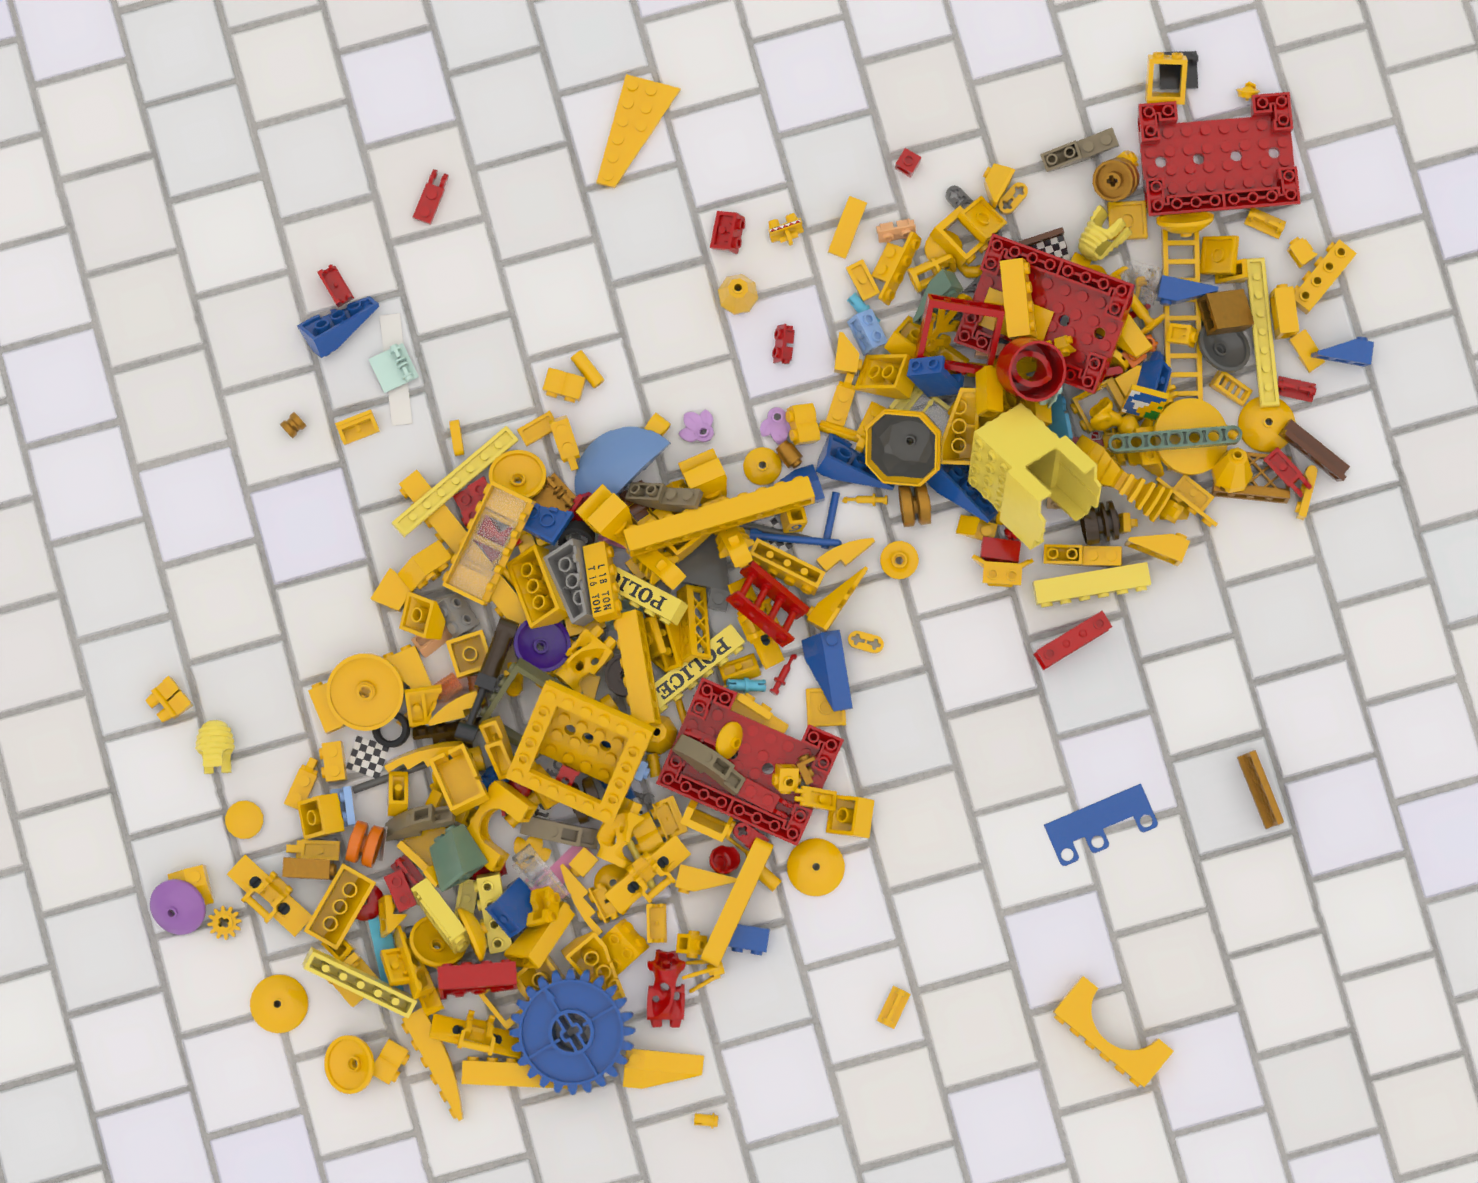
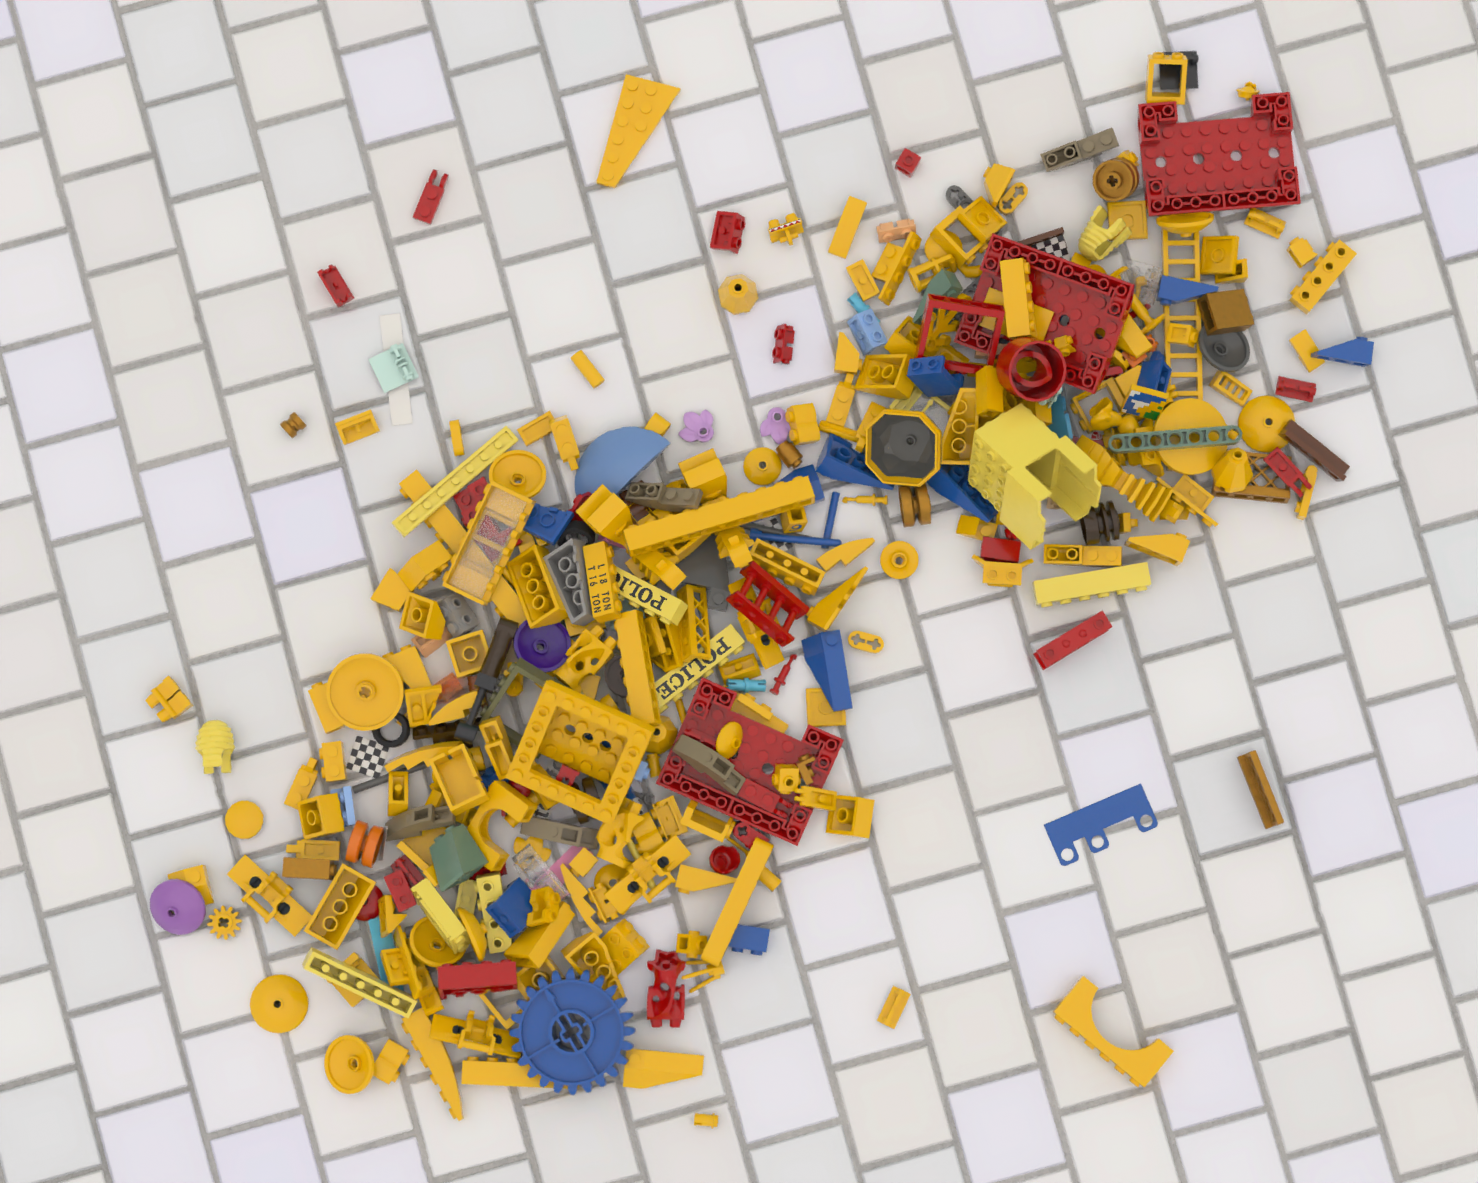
blue wedge [297,296,379,358] -> none
yellow slope [321,938,356,962] -> none
pearl gold hinge [531,473,576,512] -> none
yellow brick [542,368,586,403] -> none
yellow hinge [646,904,667,943] -> none
yellow dish [787,838,845,896] -> none
light yellow tile [1247,258,1280,408] -> none
yellow window [1269,284,1299,340] -> none

